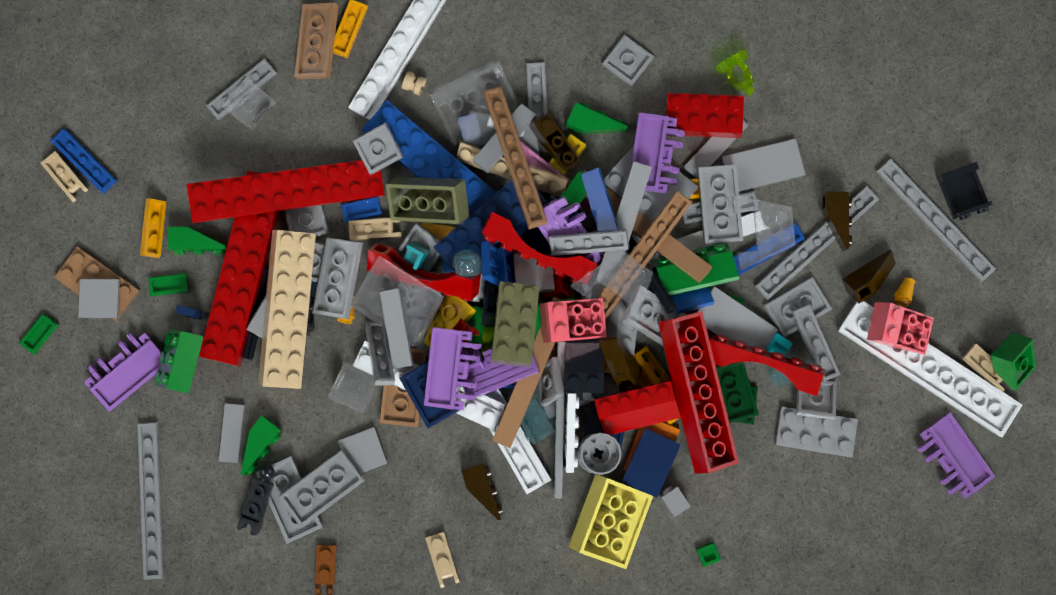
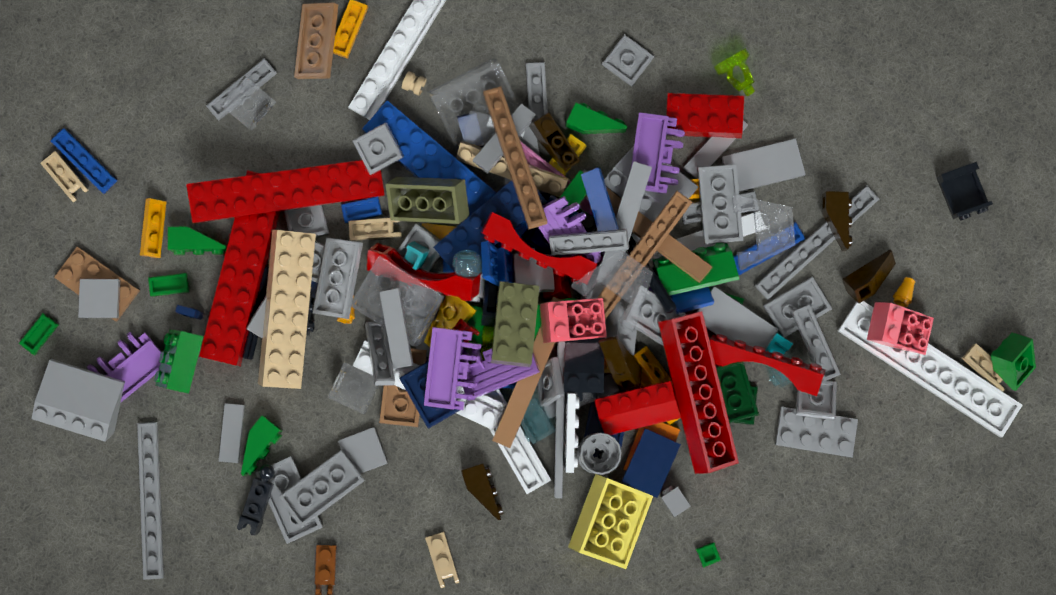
light grey tile [876,158,996,282] -> none
medium lavender hinge [917,412,996,499] -> none
none -> light grey slope [32,359,125,442]

